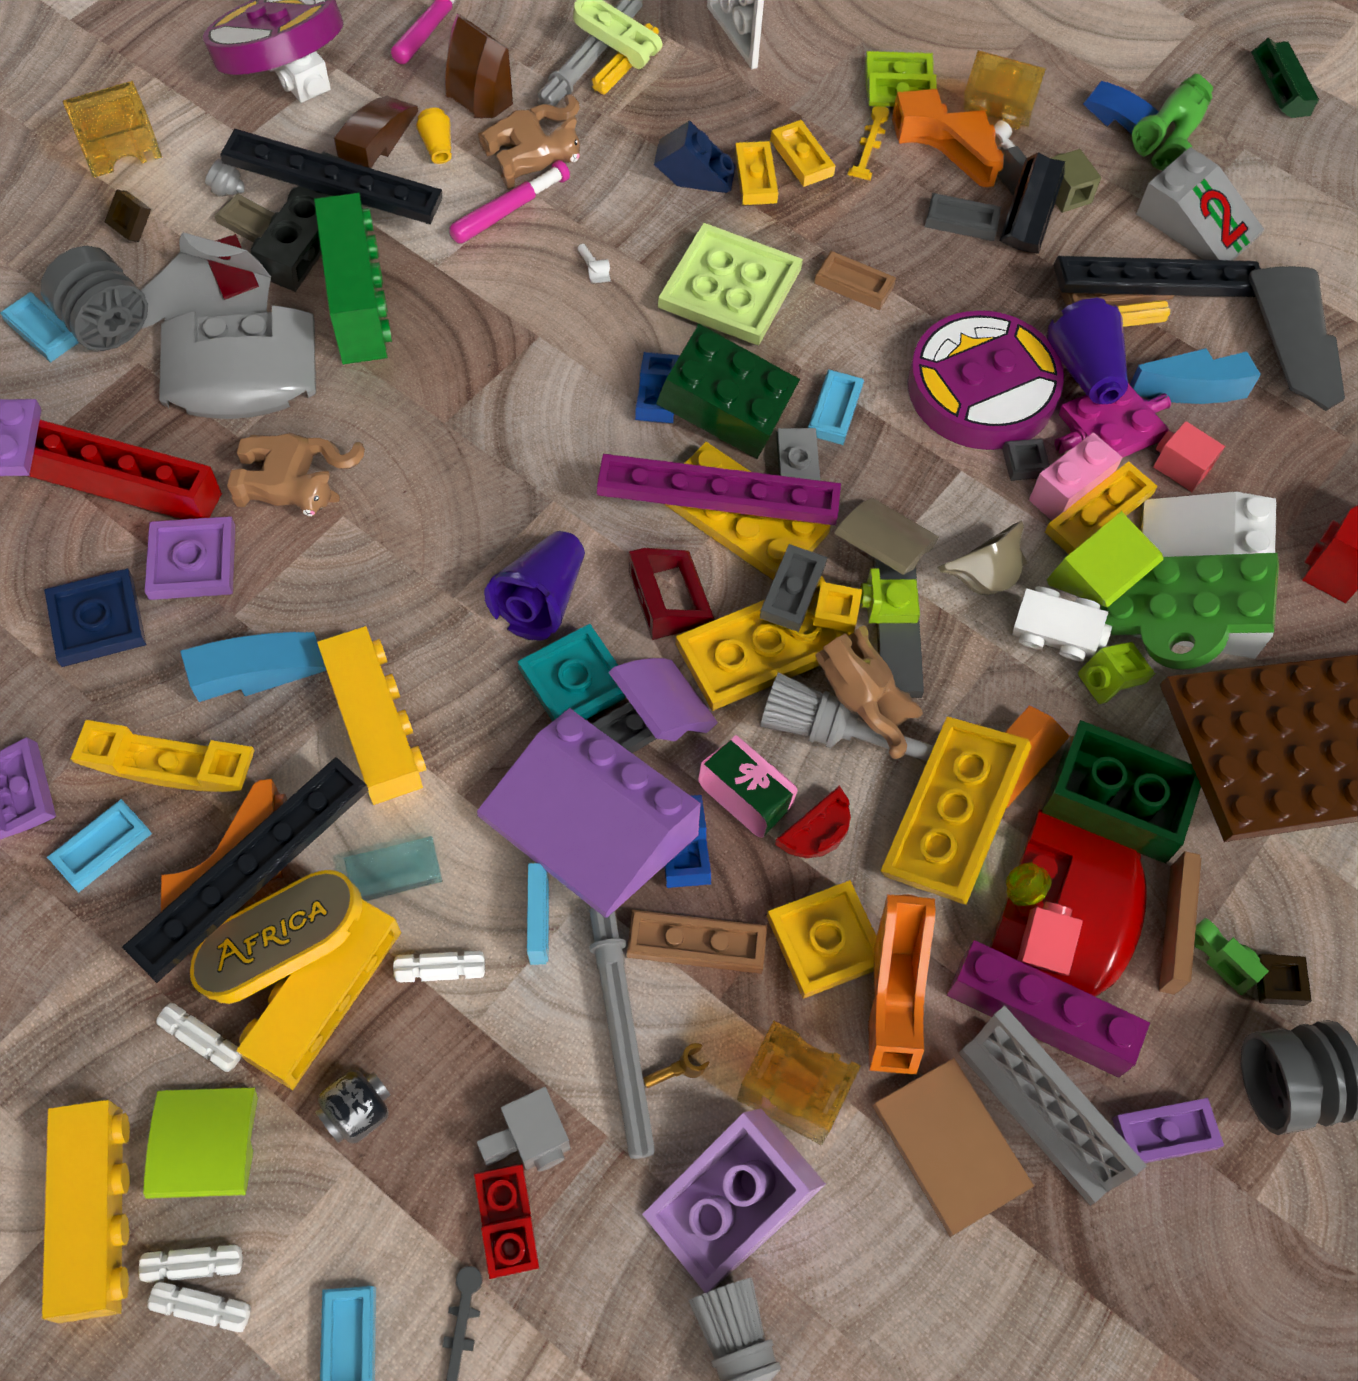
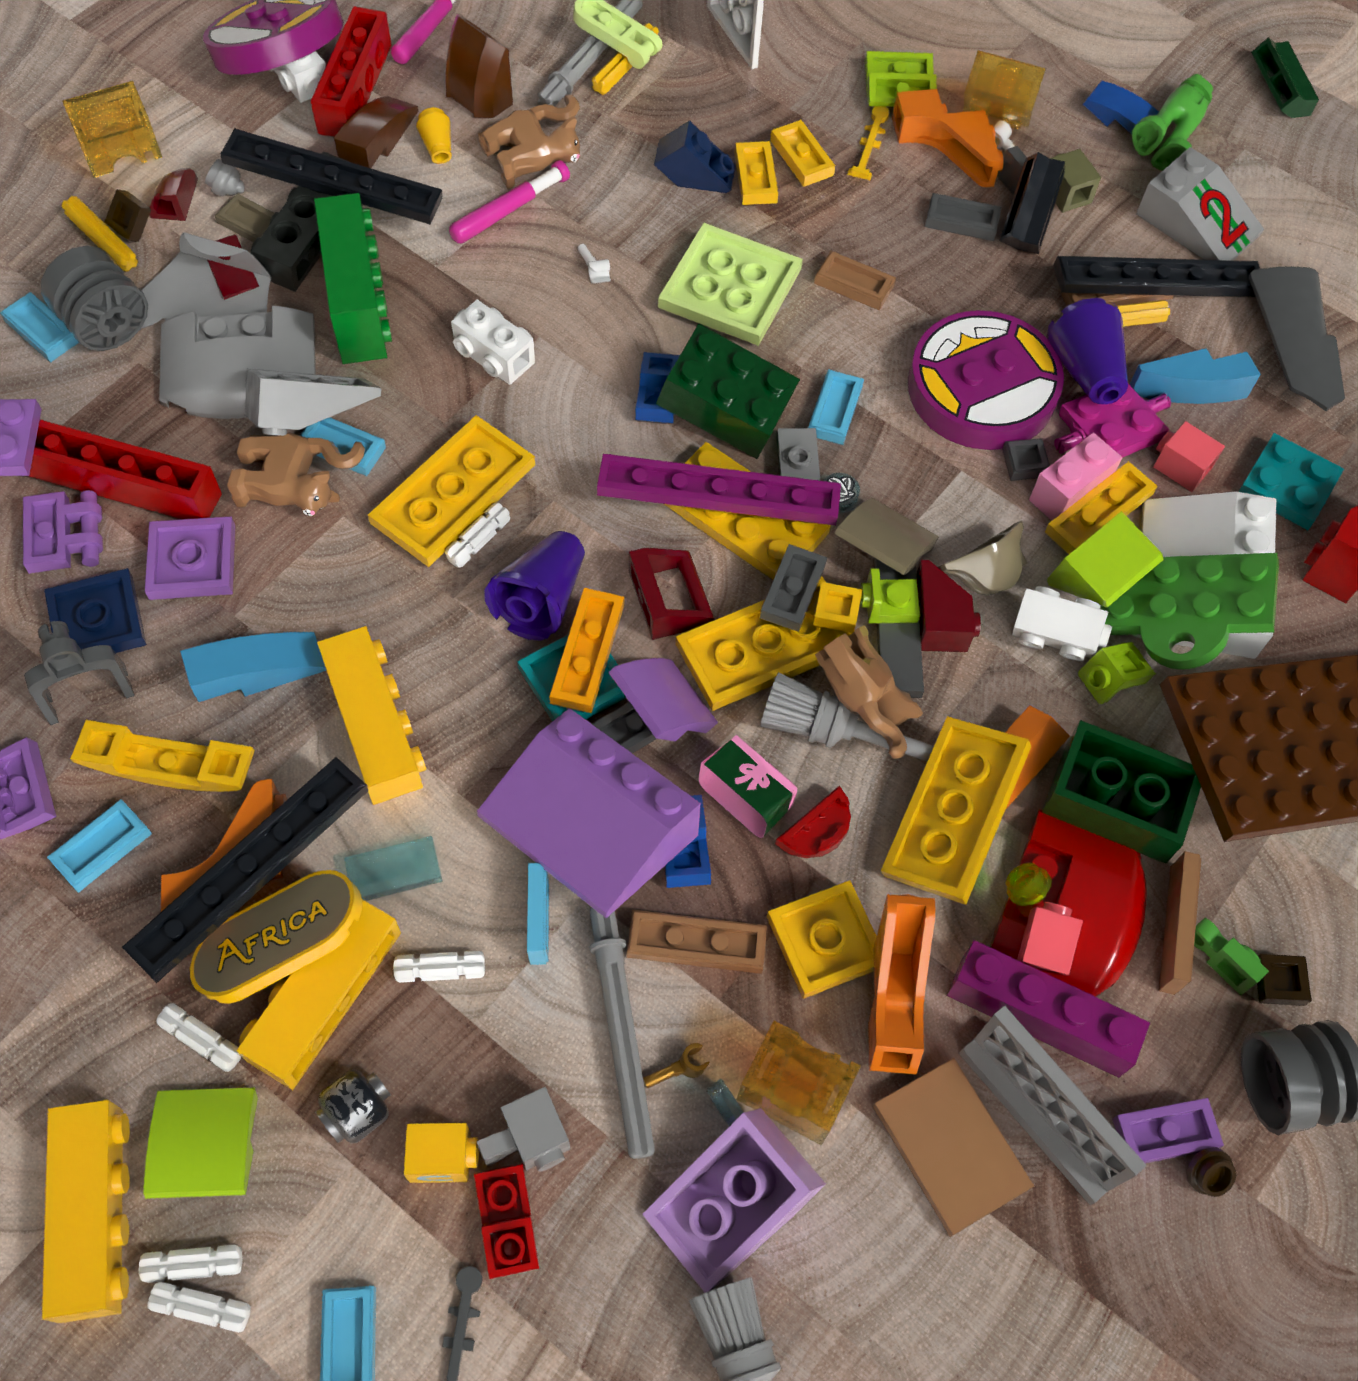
none -> medium lavender plate [23,490,103,573]
none -> dark grey piece [24,621,135,725]
none -> yellow axle [61,196,138,272]
none -> dark red brick [149,168,198,221]
none -> light grey slope [245,368,381,436]
none -> medium azure tile [300,417,386,476]
none -> red brick [310,6,392,137]
none -> yellow plate [368,415,536,567]
none -> yellow brick [404,1123,479,1183]
none -> white axle [445,502,510,568]
none -> white brick [451,300,535,385]
none -> light orange plate [549,588,624,714]
none -> clear light blue tile [706,1078,744,1127]
none -> tile [823,473,860,513]
none -> dark red slope [916,560,981,652]
none -> dark brown plate [1187,1147,1236,1197]
none -> teal plate [1238,433,1344,530]

